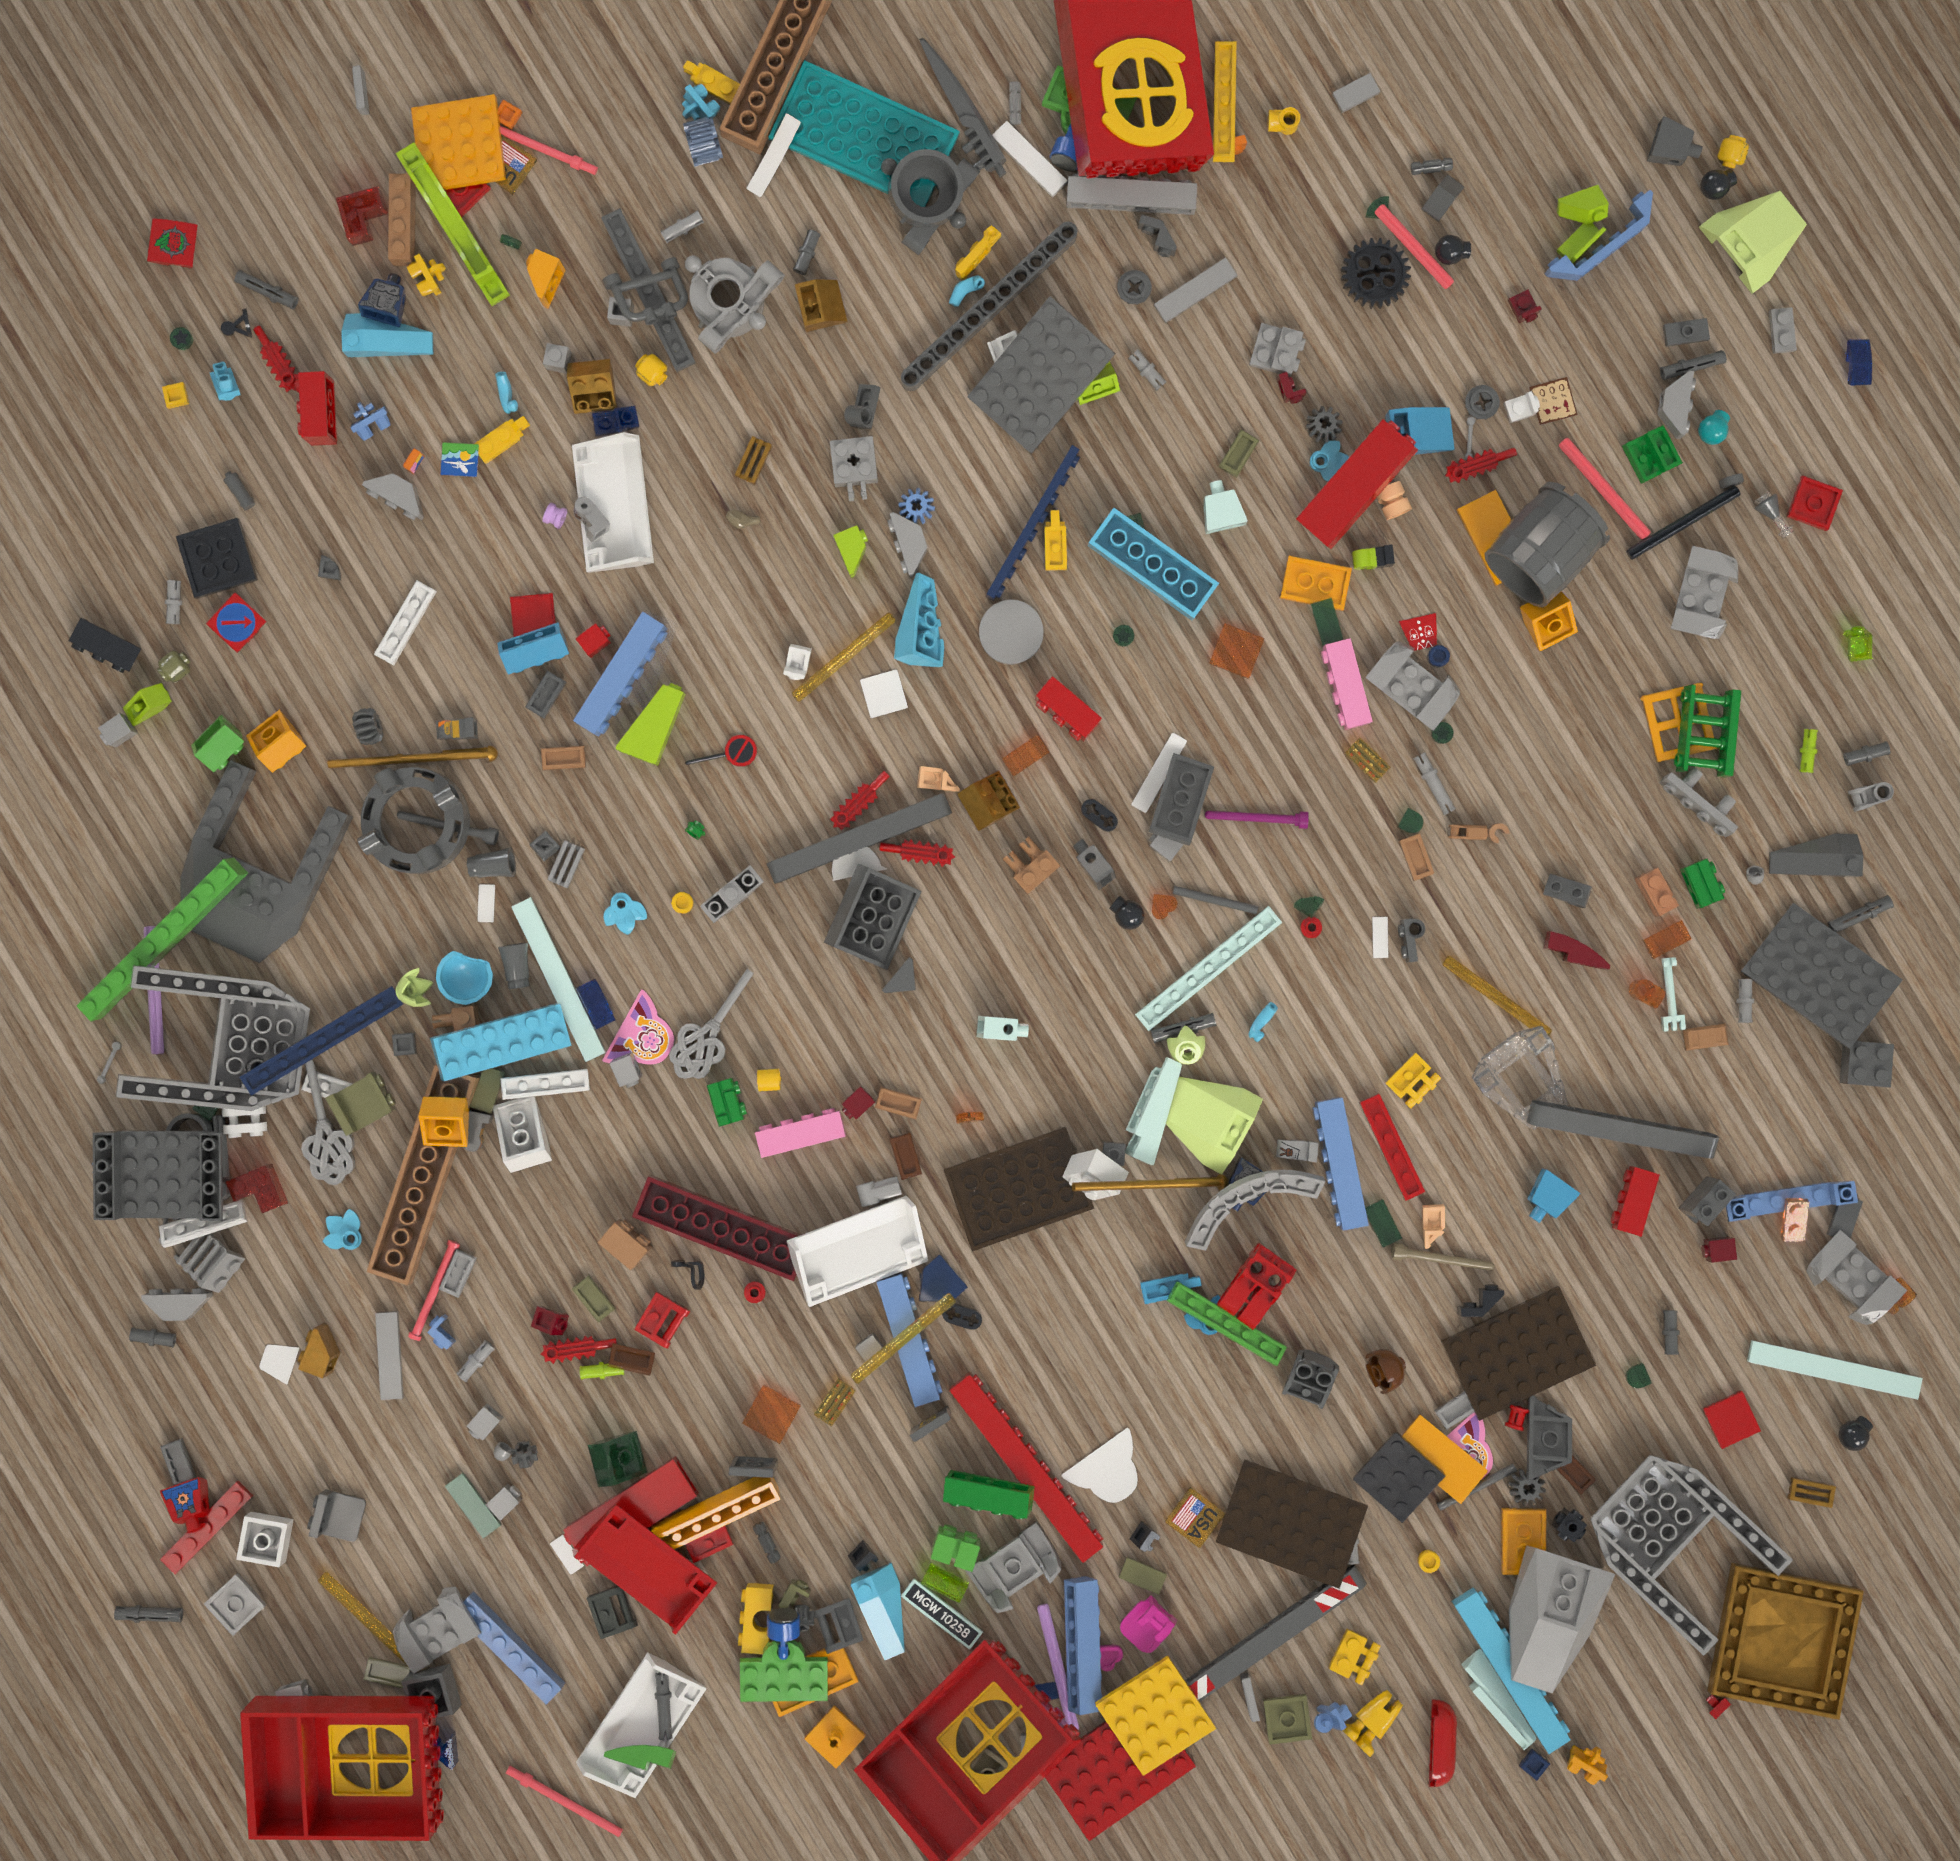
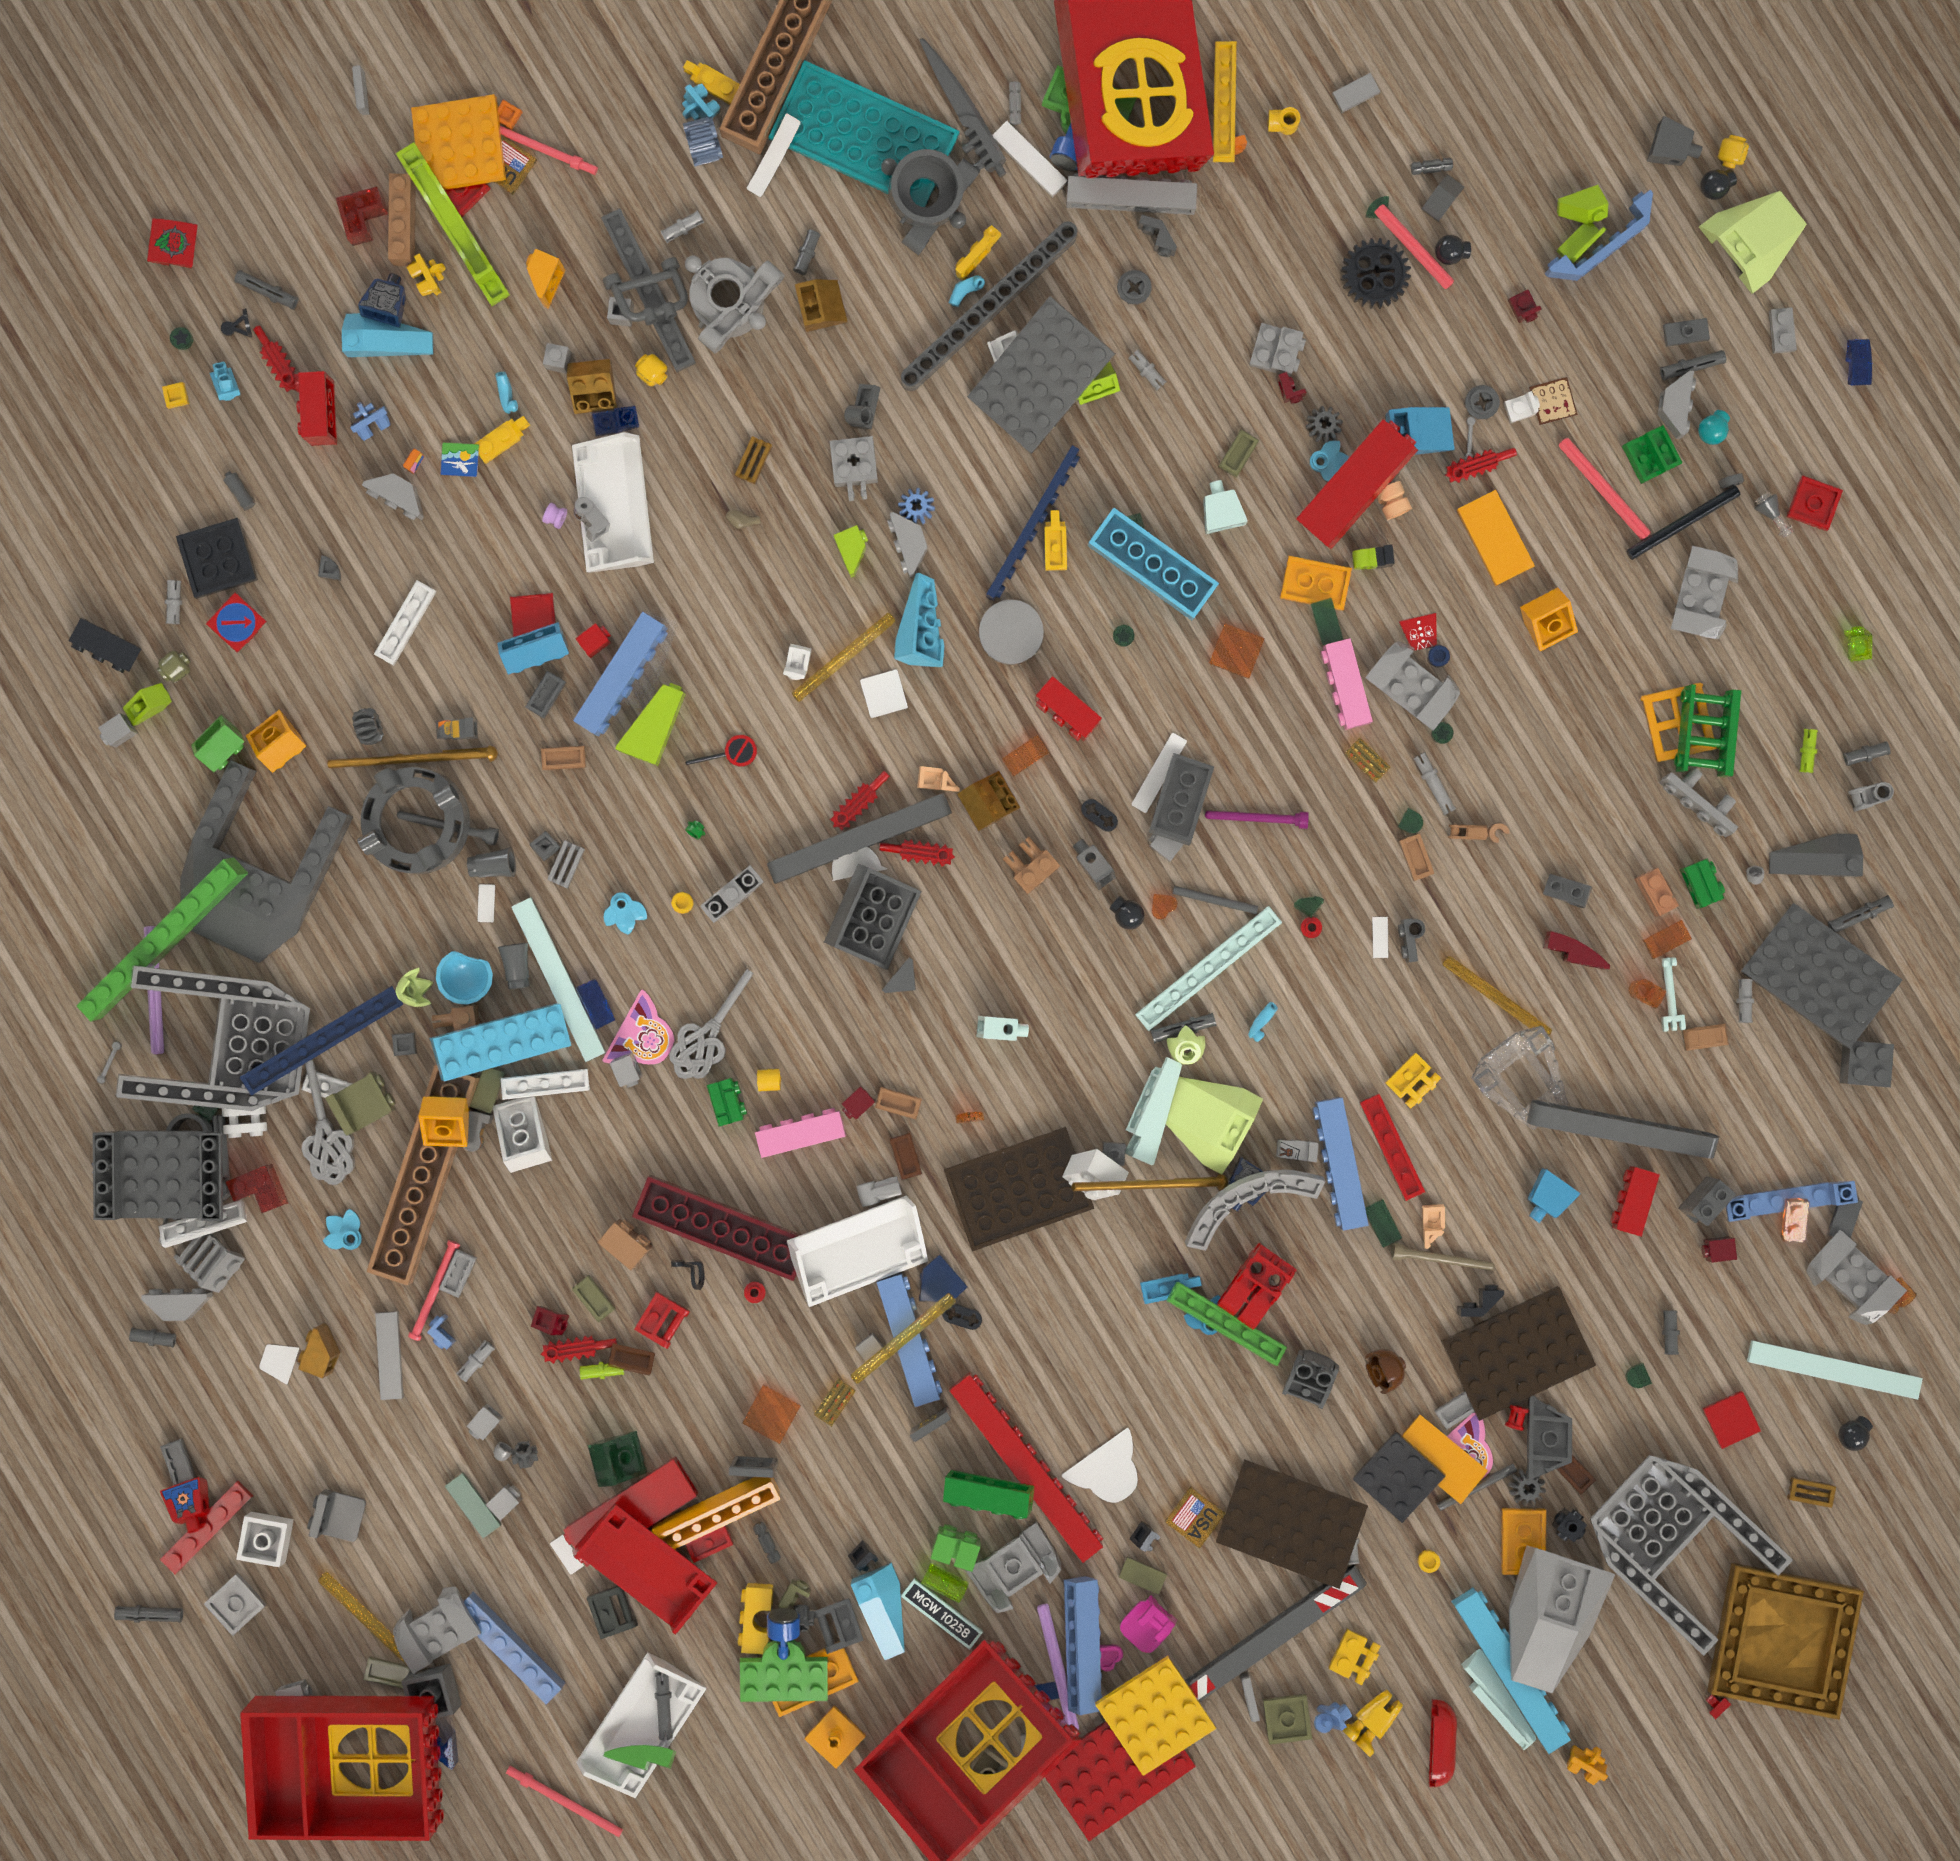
clear green tile [499,234,522,250] -> none
light grey tile [1154,257,1237,323] -> none
dark grey piece [1485,481,1610,608] -> none
dark blue tile [1519,1749,1550,1781] -> none

